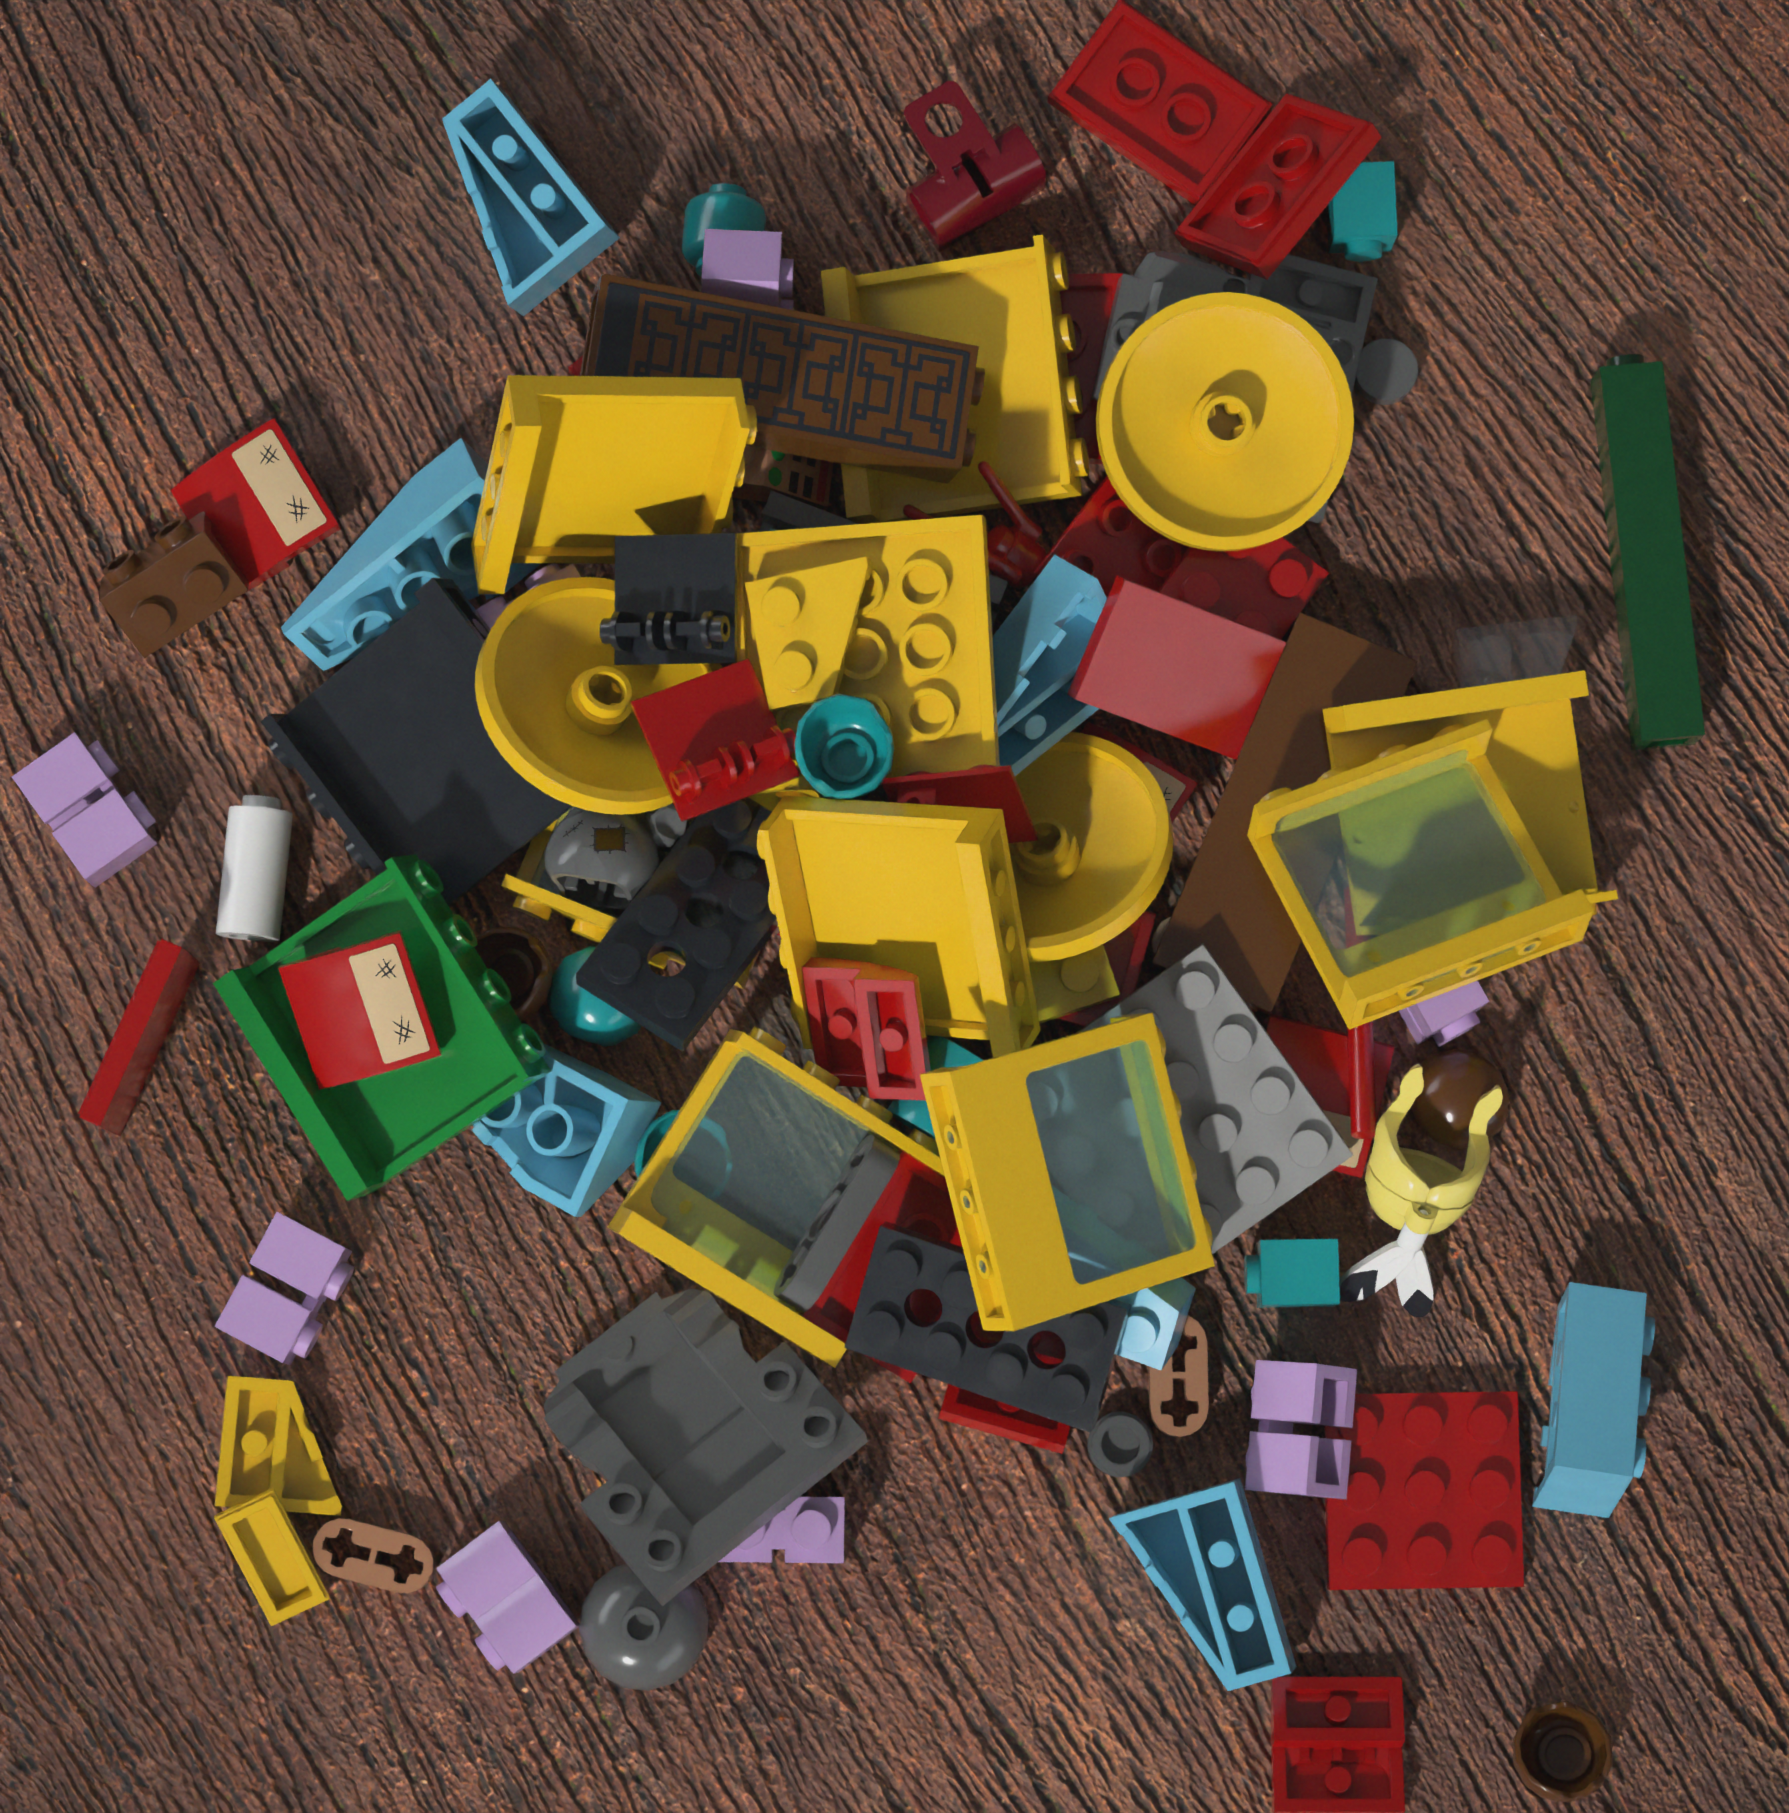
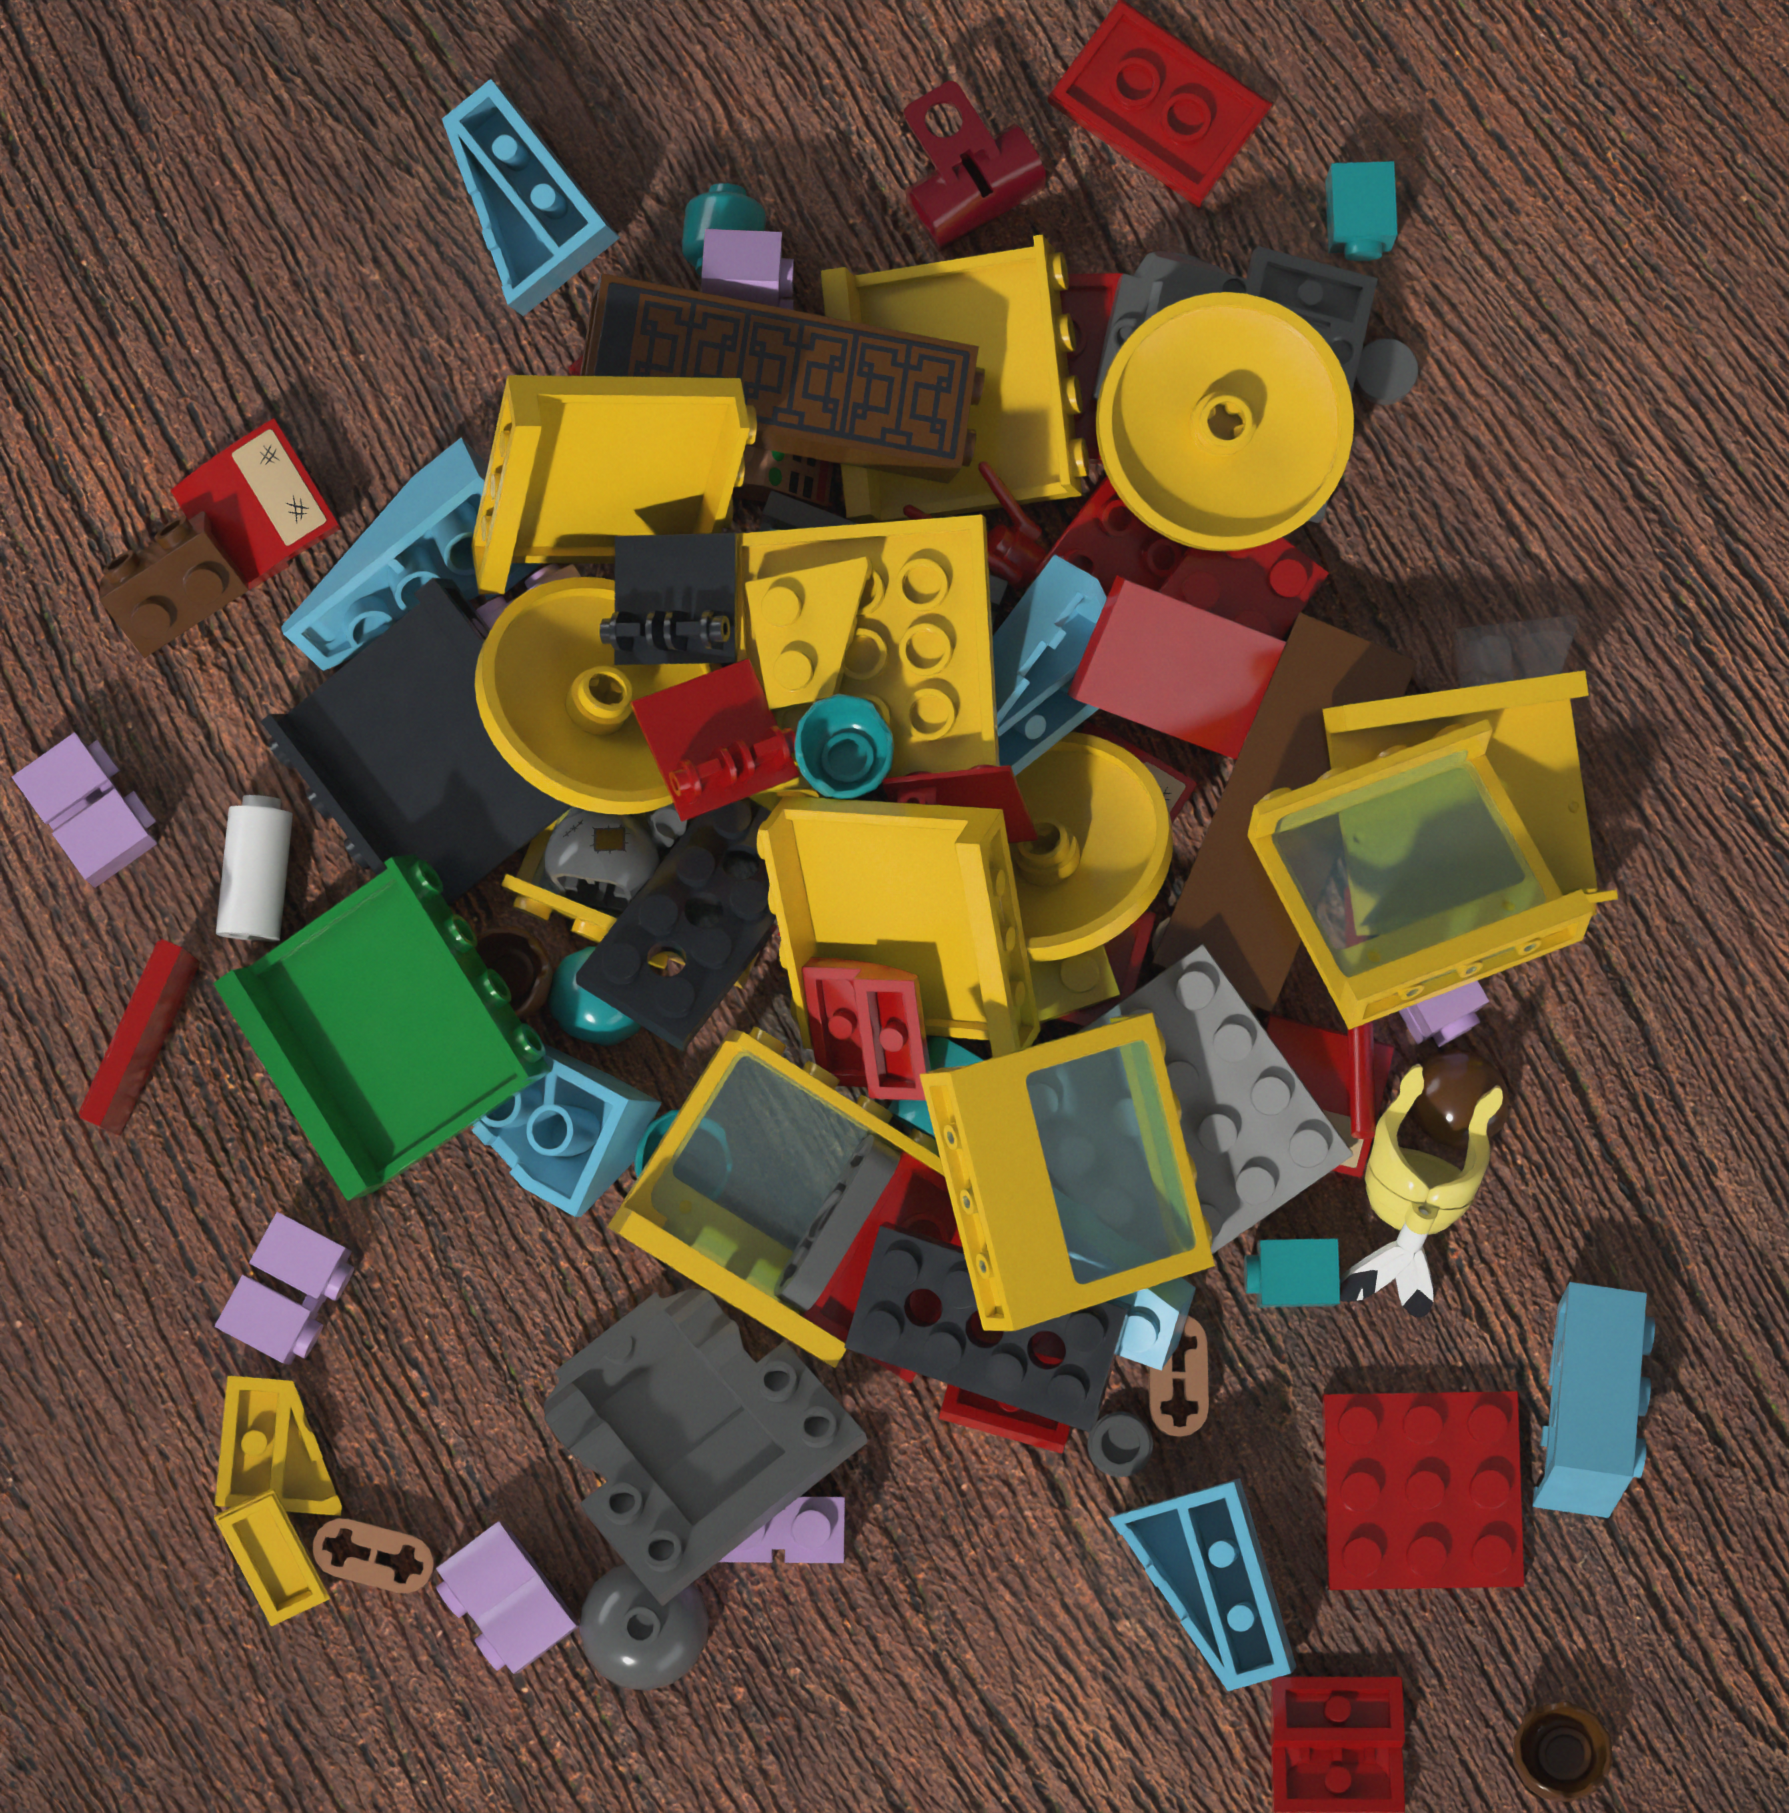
red slope [278,930,442,1089] -> none
red tile [1173,93,1382,280] -> none
lavender piece [1245,1360,1357,1499] -> none
dark green brick [1590,354,1705,751] -> none

